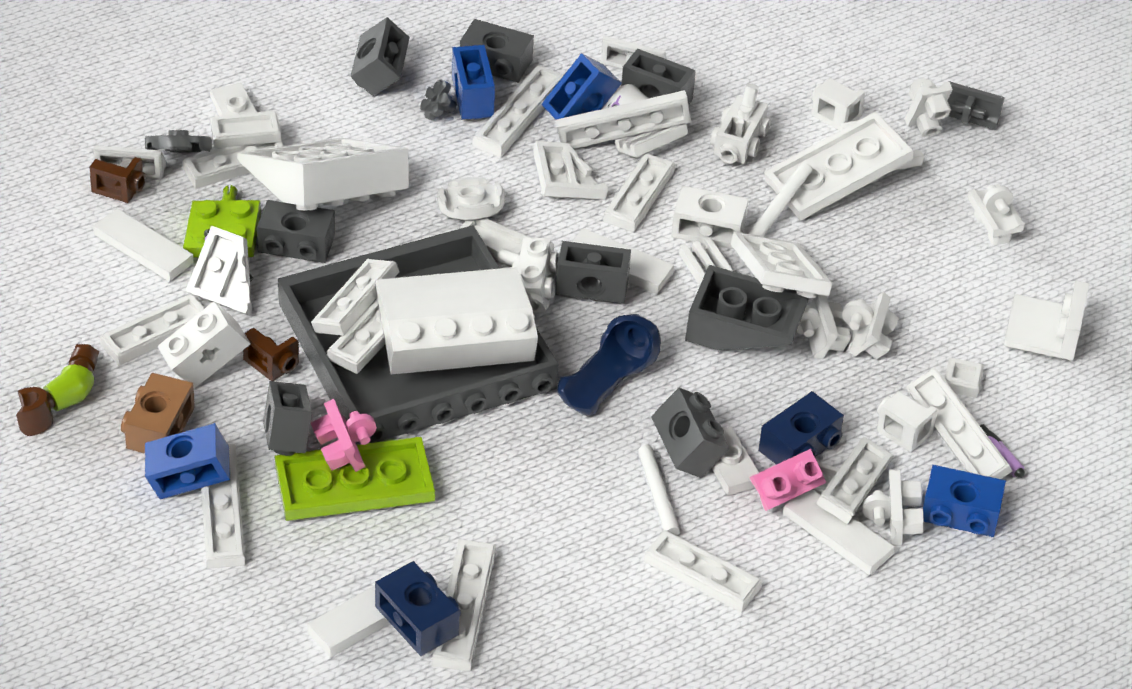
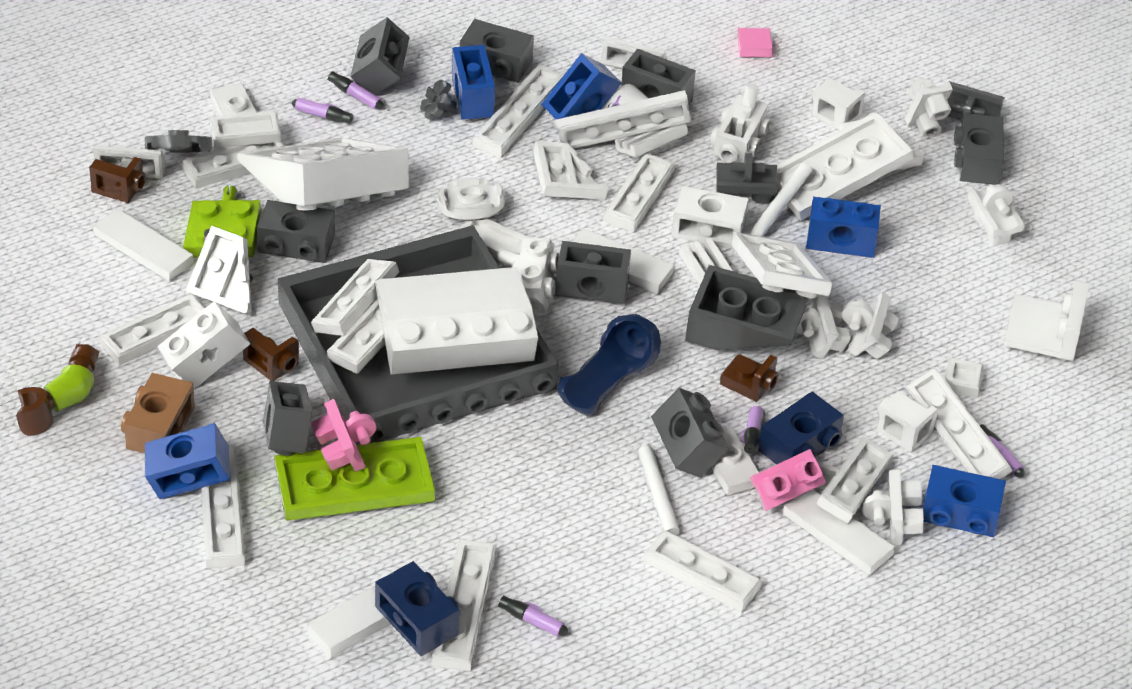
none -> piece [291,98,353,124]
none -> piece [327,71,384,110]
none -> piece [498,595,568,637]
none -> dark grey hips [716,153,778,204]
none -> reddish brown bracket [720,353,779,402]
none -> bright pink tile [737,28,772,57]
none -> piece [742,406,764,454]
none -> blue brick [806,196,881,258]
none -> dark grey brick [954,113,1004,185]

